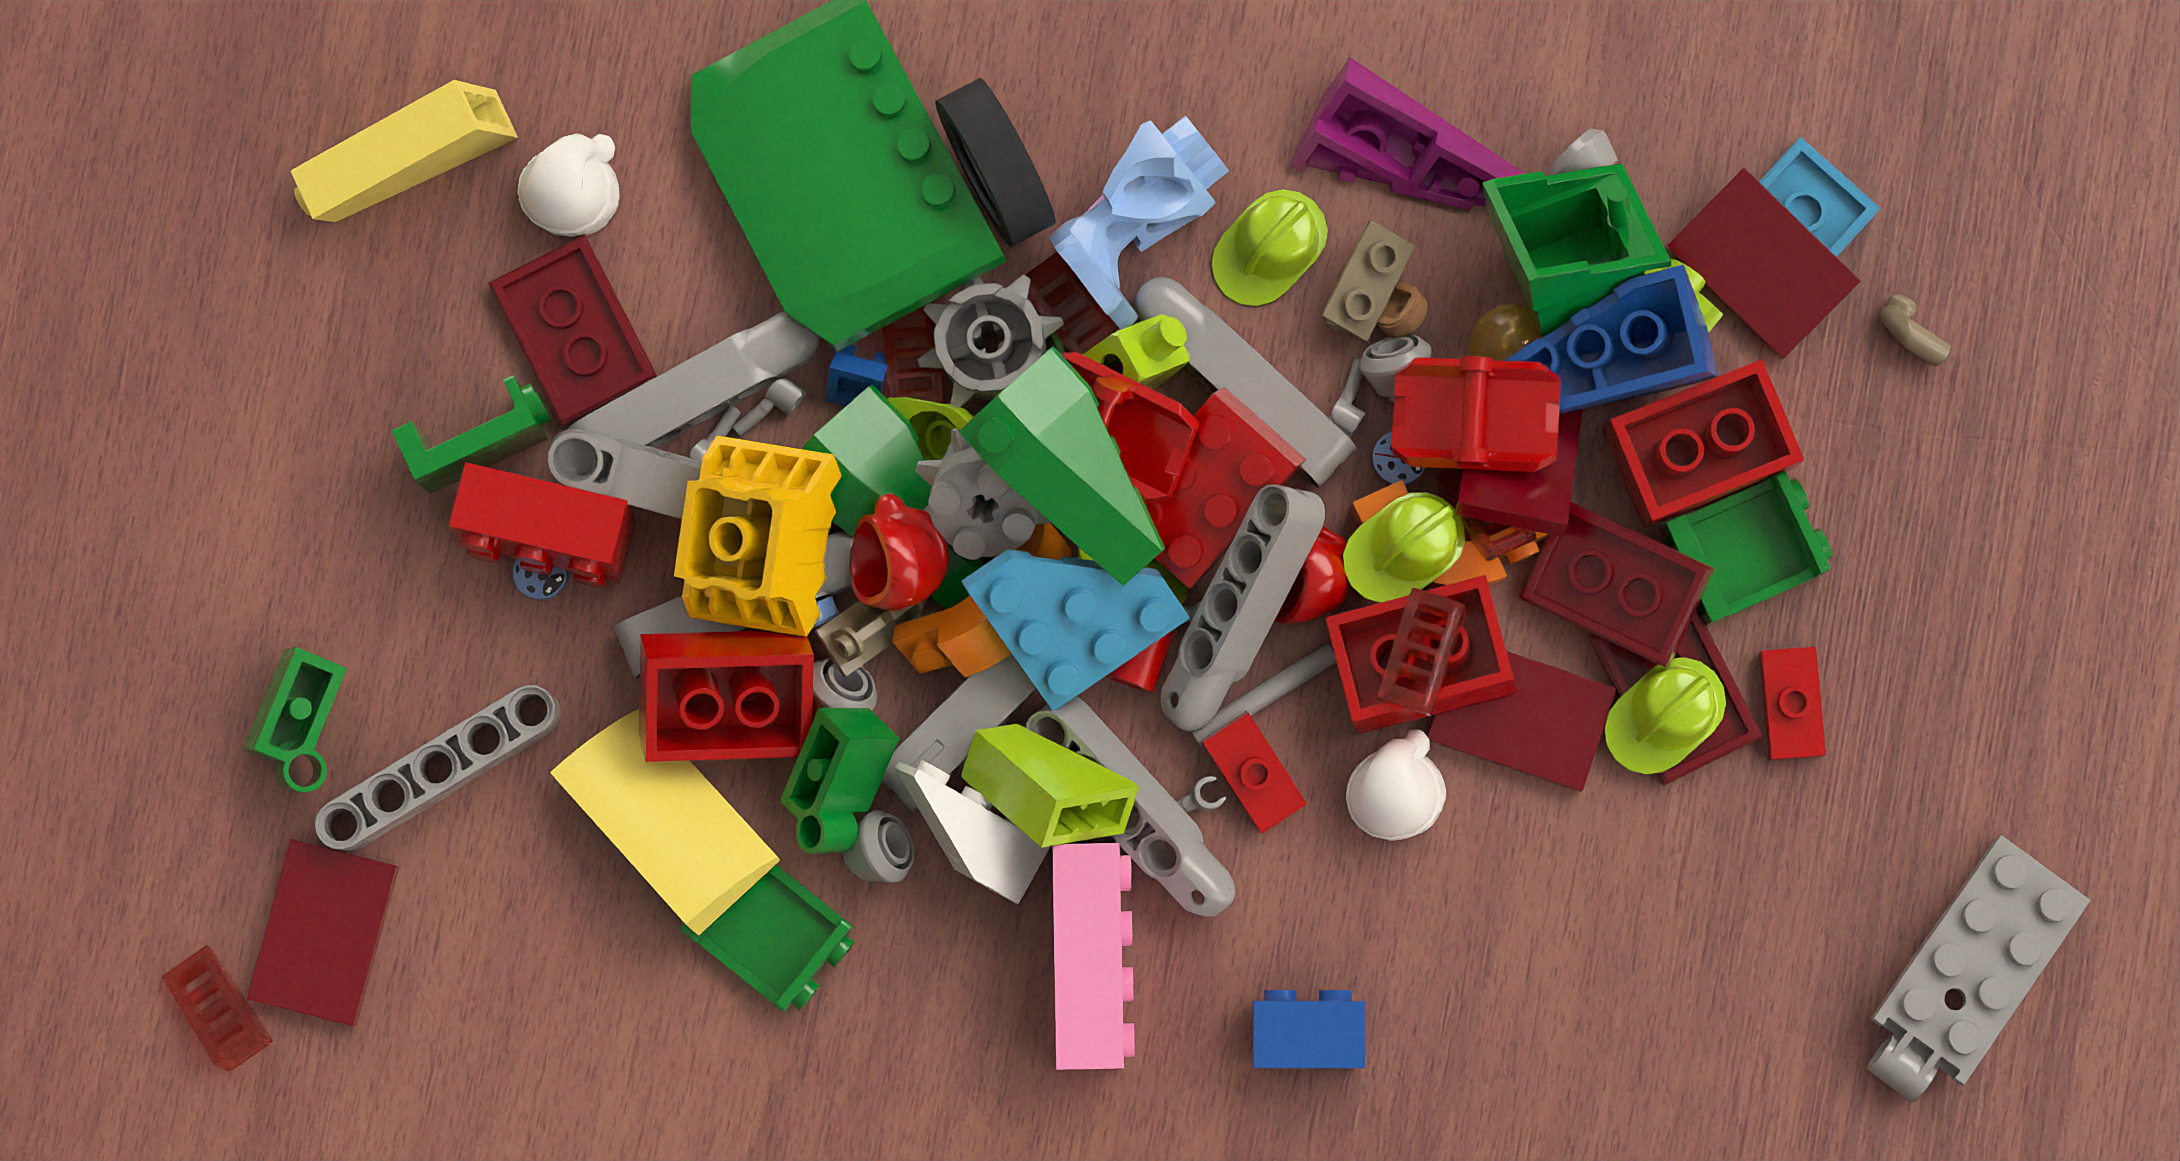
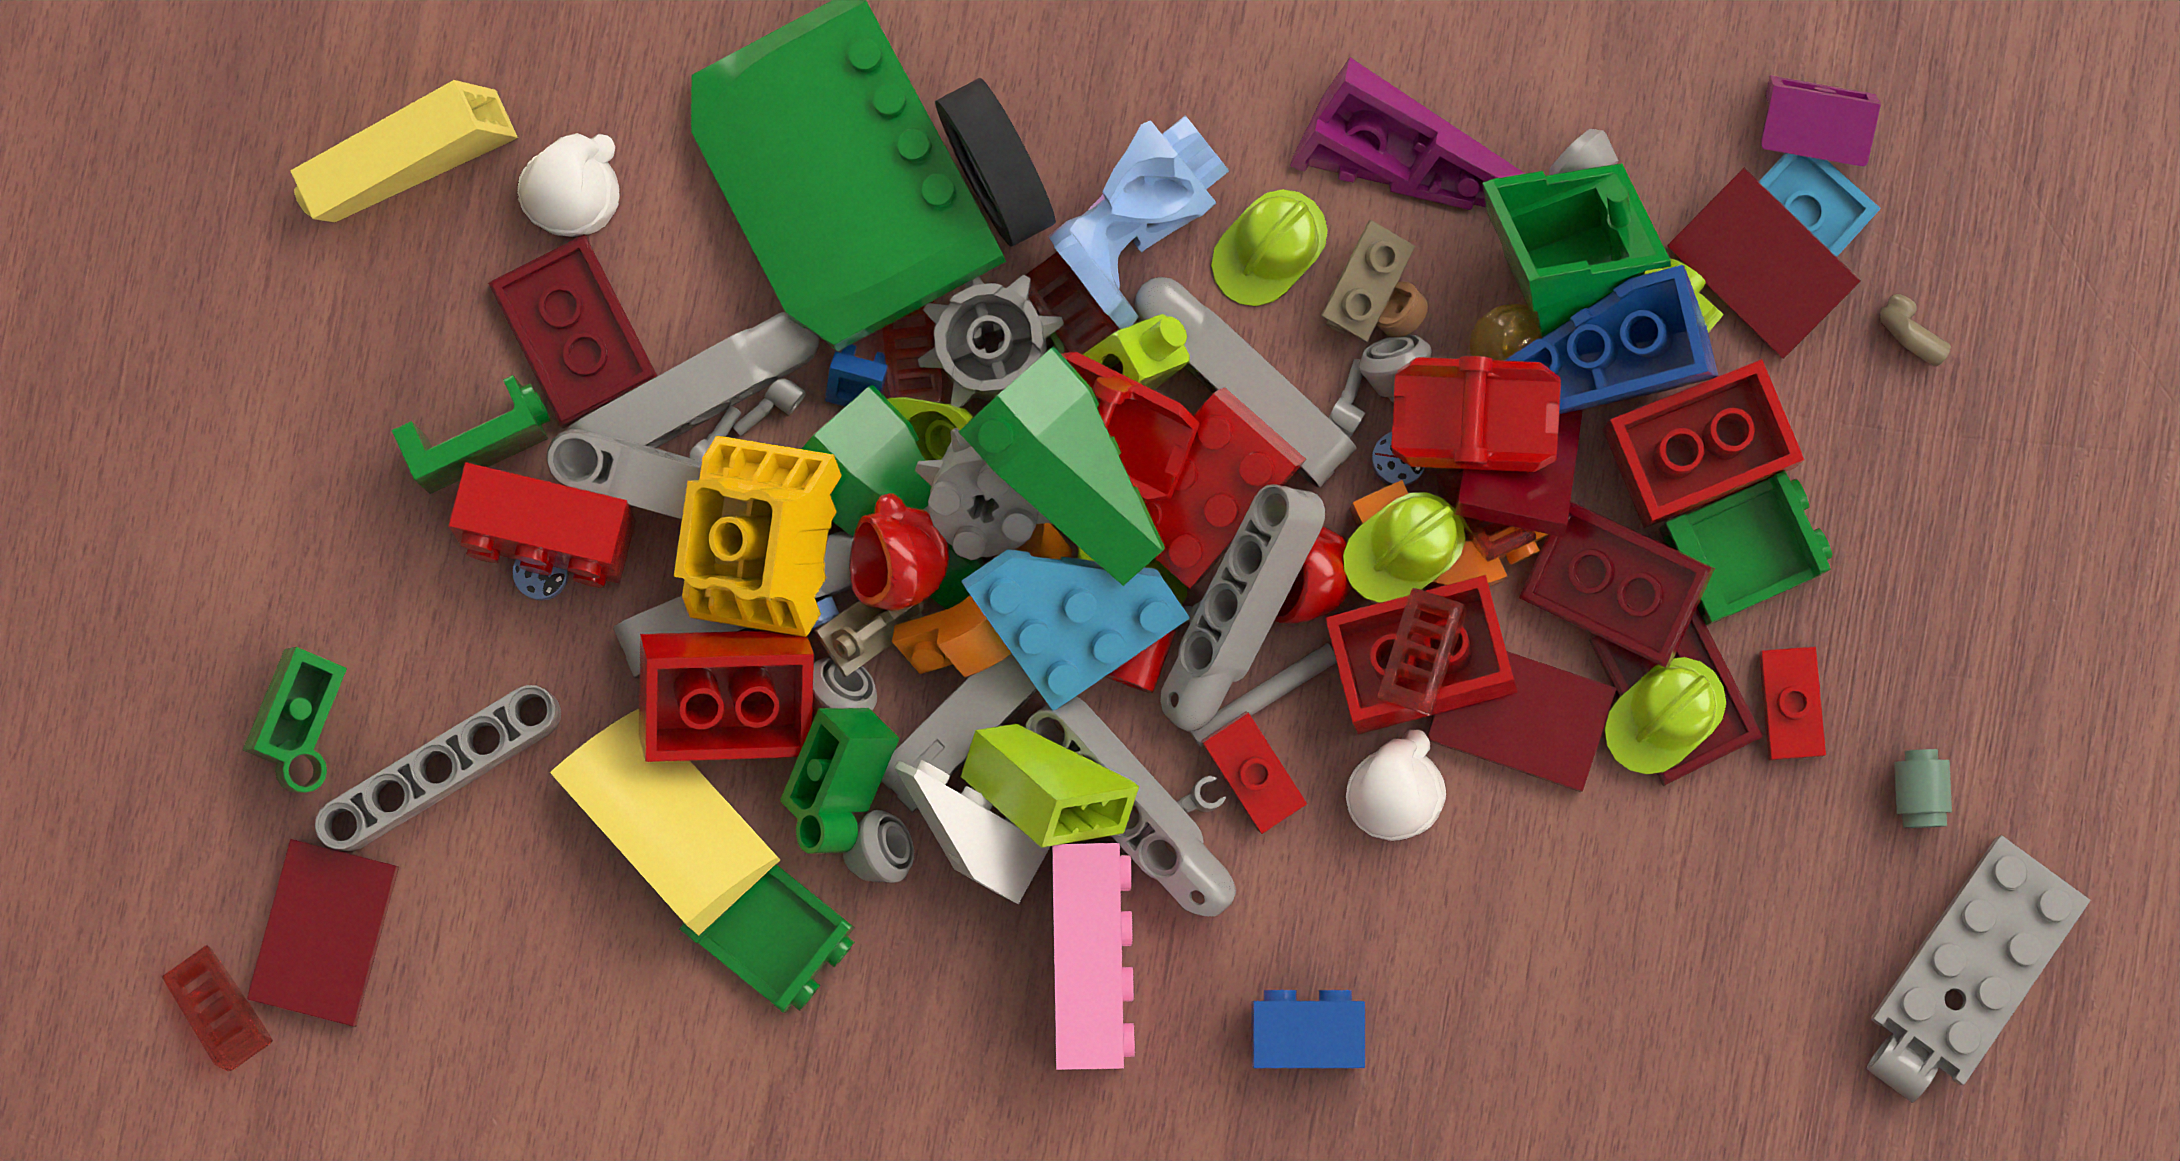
none -> magenta panel [1761,75,1881,167]
none -> sand green brick [1894,749,1952,828]

